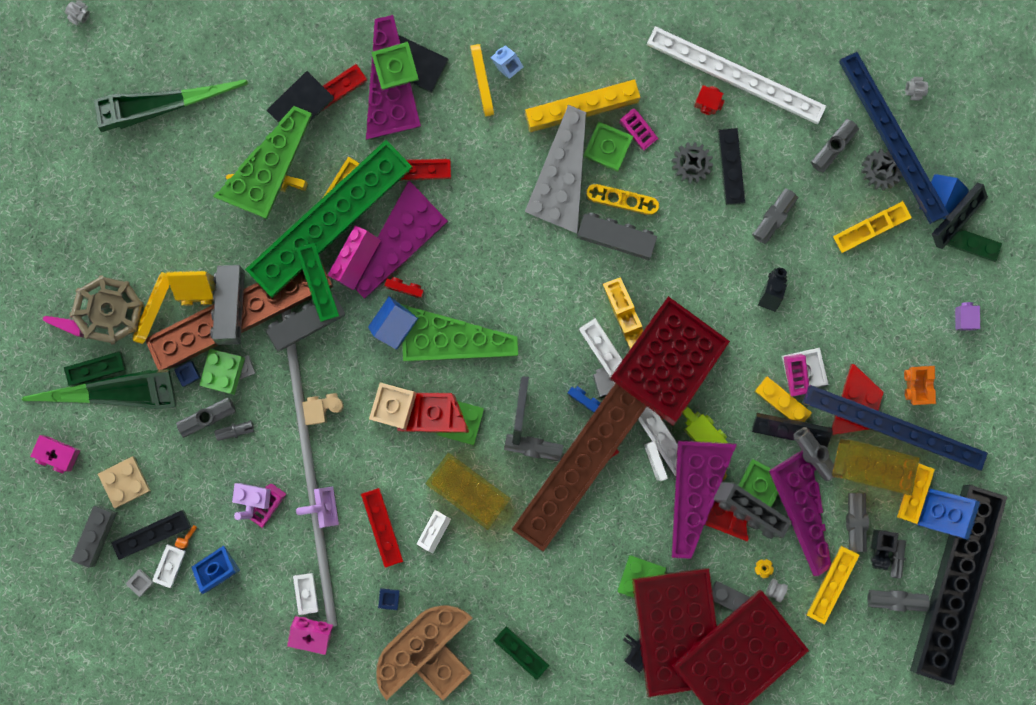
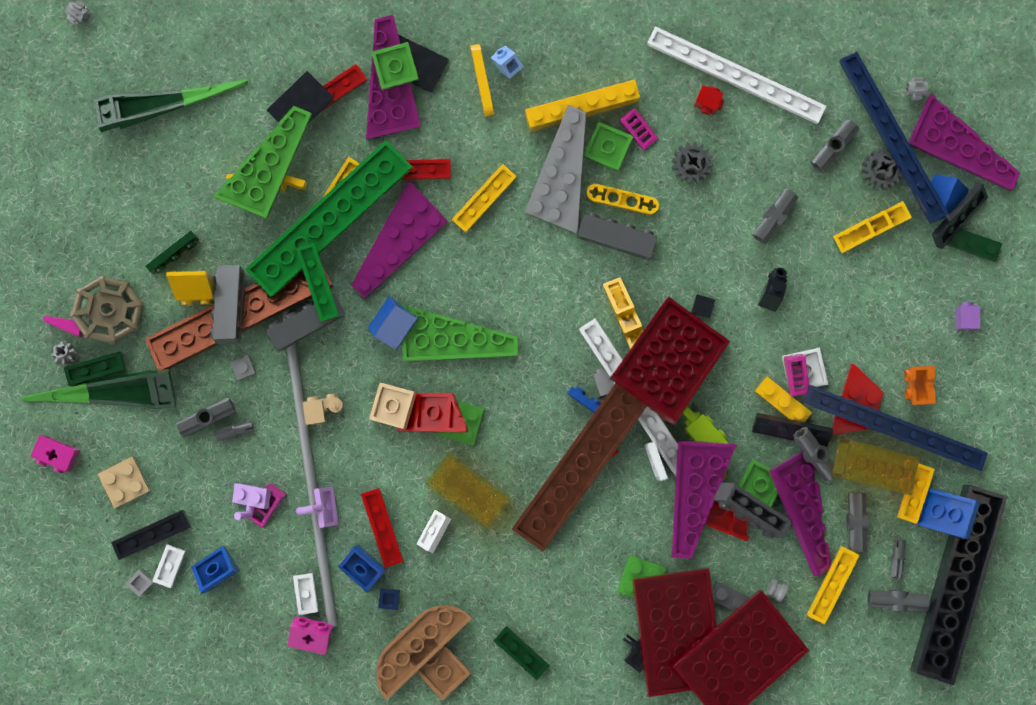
dark grey brick [71,505,117,568] -> none
yellow beam [132,272,170,344] -> none
dark blue plate [174,361,201,387] -> none
orange hand [175,525,197,549] -> none
bright green plate [199,349,245,395] -> none
dark pink brick [327,226,381,290] -> none
red plate [385,277,424,299] -> none
dark grey piece [504,434,564,461] -> none
black tile [512,376,529,445] -> none
black plate [718,128,745,205] -> none
yellow plate [755,559,774,578] -> none
black brick [871,529,899,571] -> none
none -> light grey gear [51,342,77,367]
none -> dark green plate [145,231,199,274]
none -> blue slope [338,544,387,592]
none -> yellow plate [452,164,517,233]
none -> black tile [691,294,715,318]
none -> magenta wing [908,93,1020,192]

